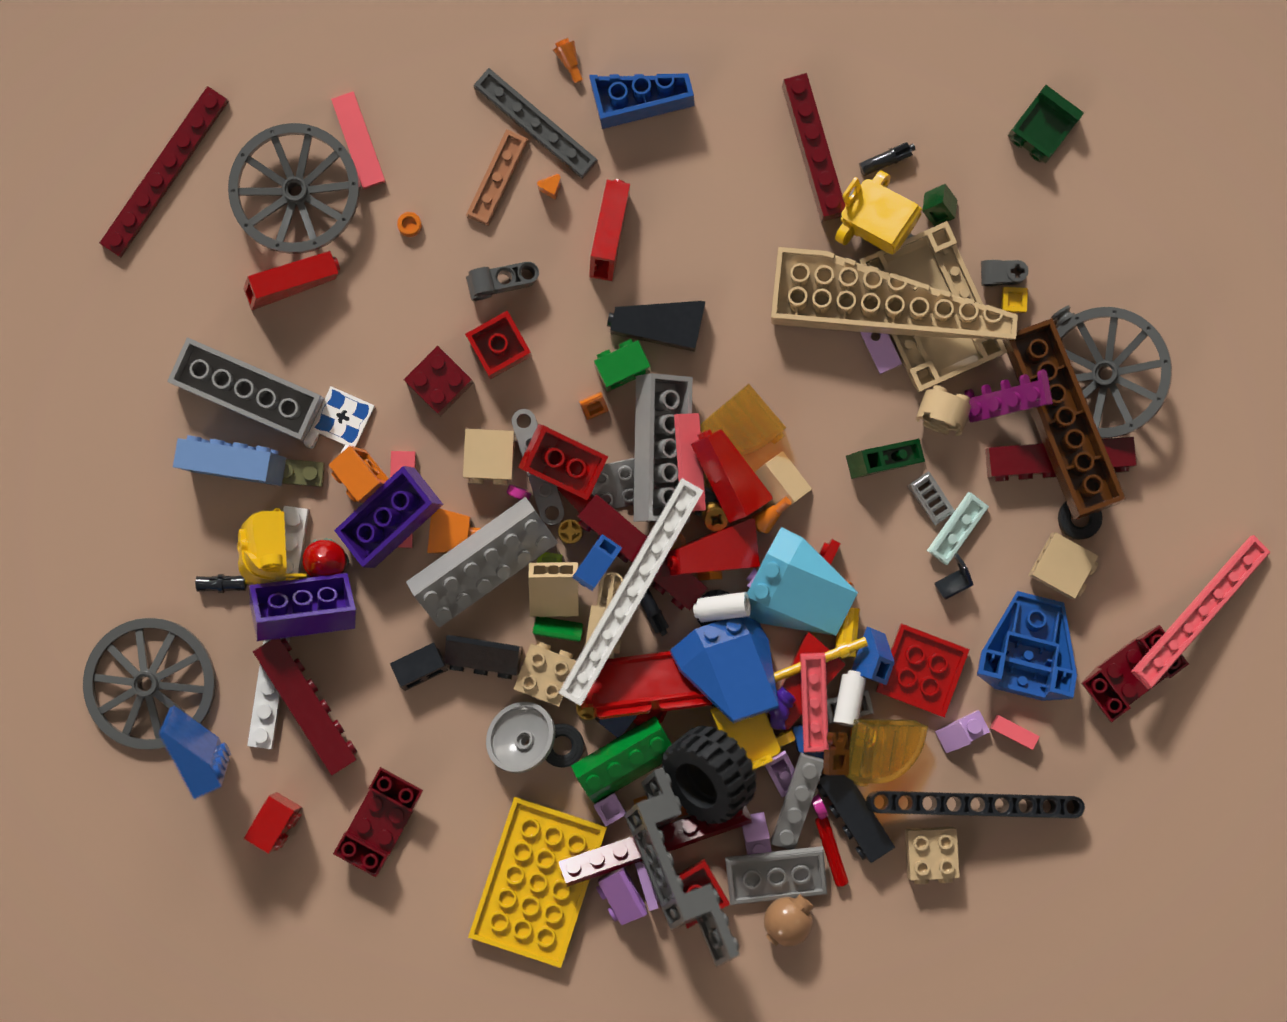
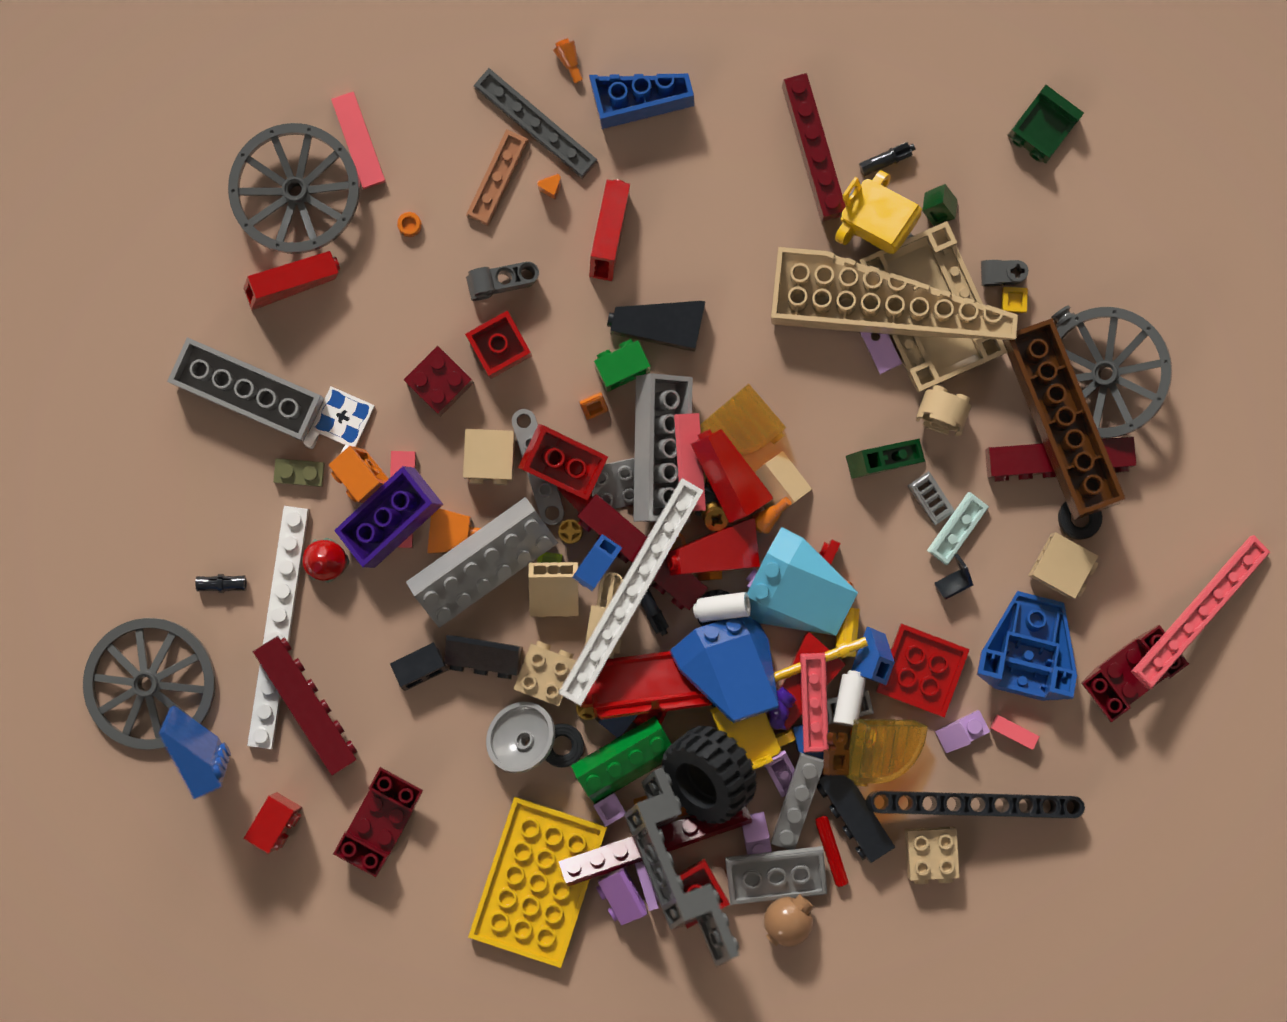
dark red plate [99,86,229,258] -> none
medium blue brick [173,435,286,486] -> none
yellow piece [237,508,307,585] -> none
dark purple brick [249,573,356,641] -> none
dark pink tile [506,484,532,501] -> none
green slope [532,616,583,642] -> none
dark pink tile [811,794,829,819] -> none
magenta hinge [964,370,1053,423] -> none

